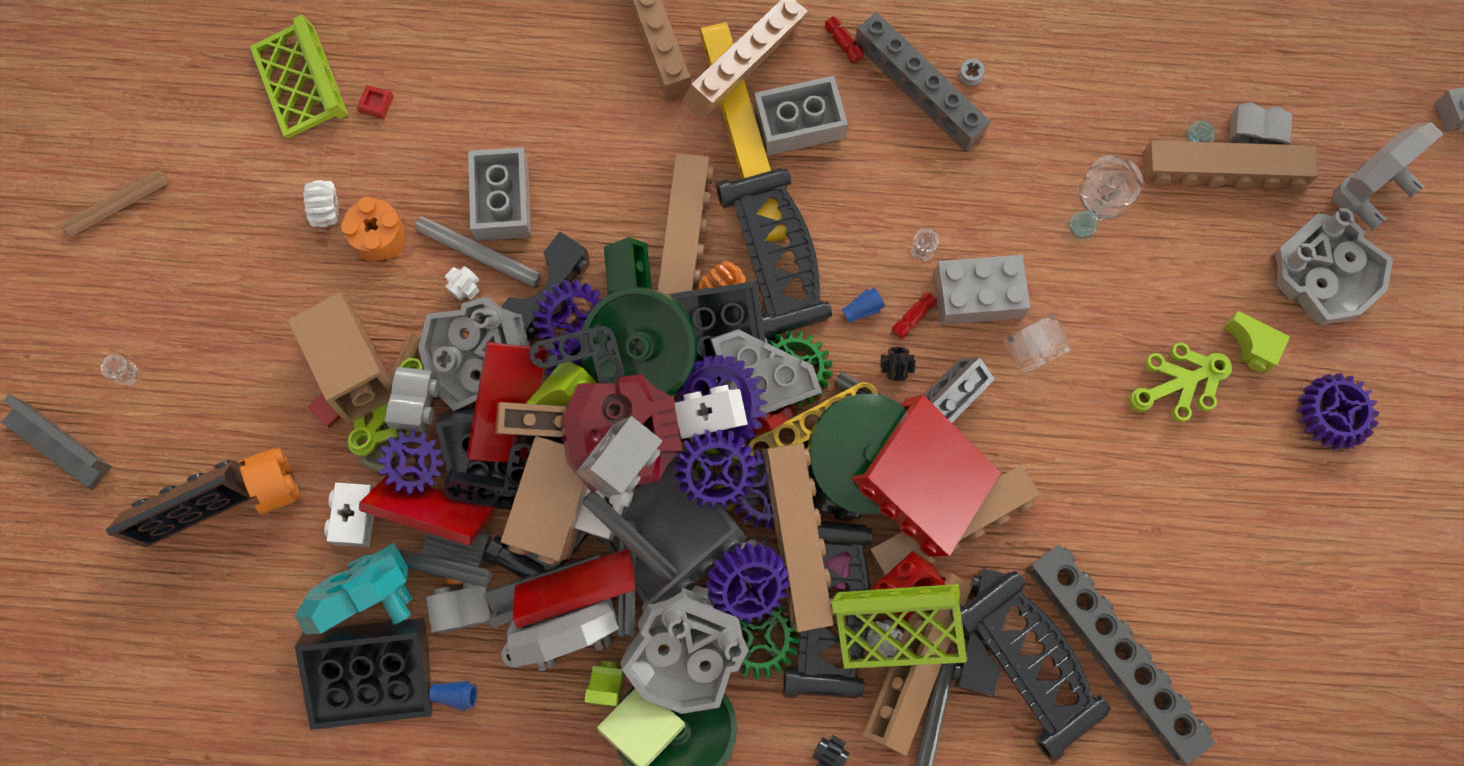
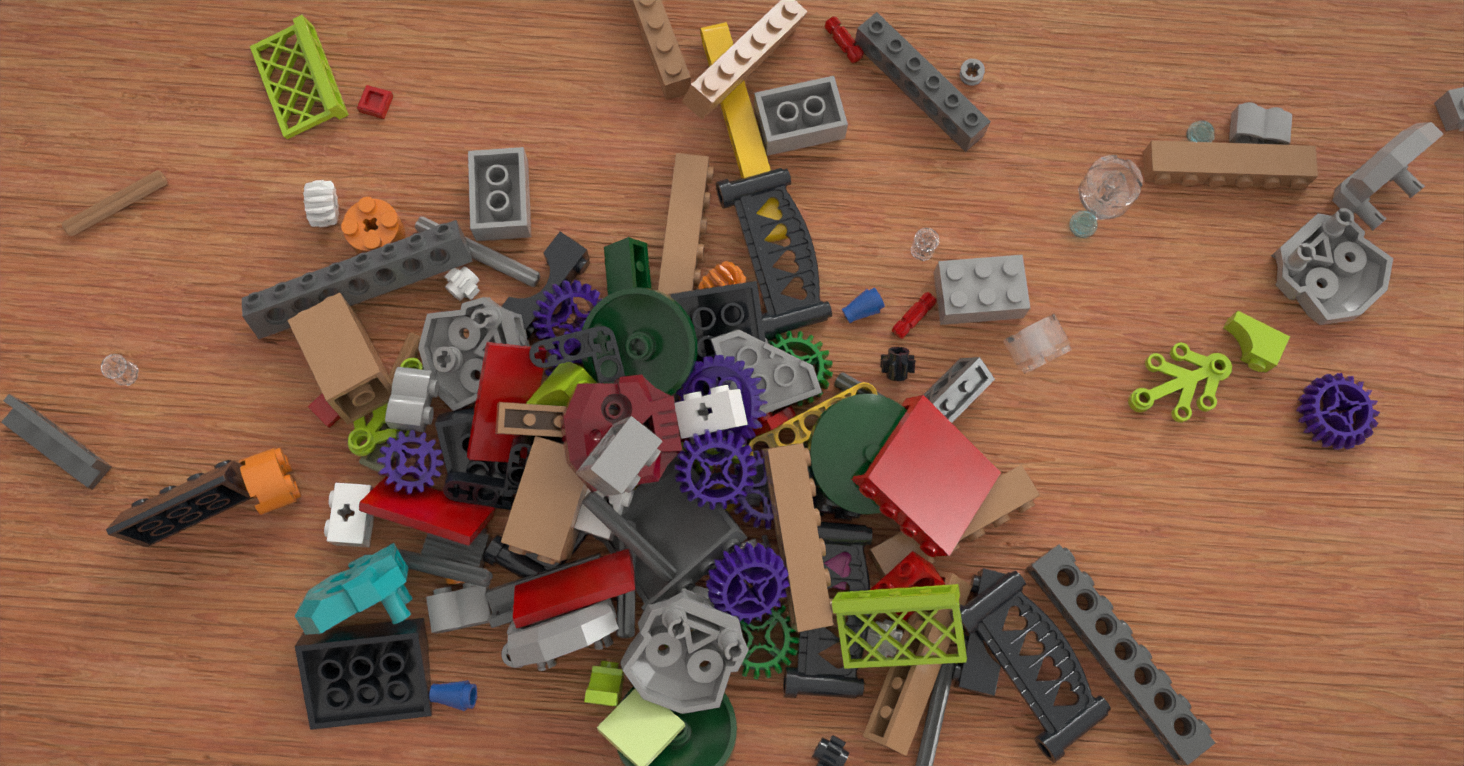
none -> dark grey brick [242,220,472,339]

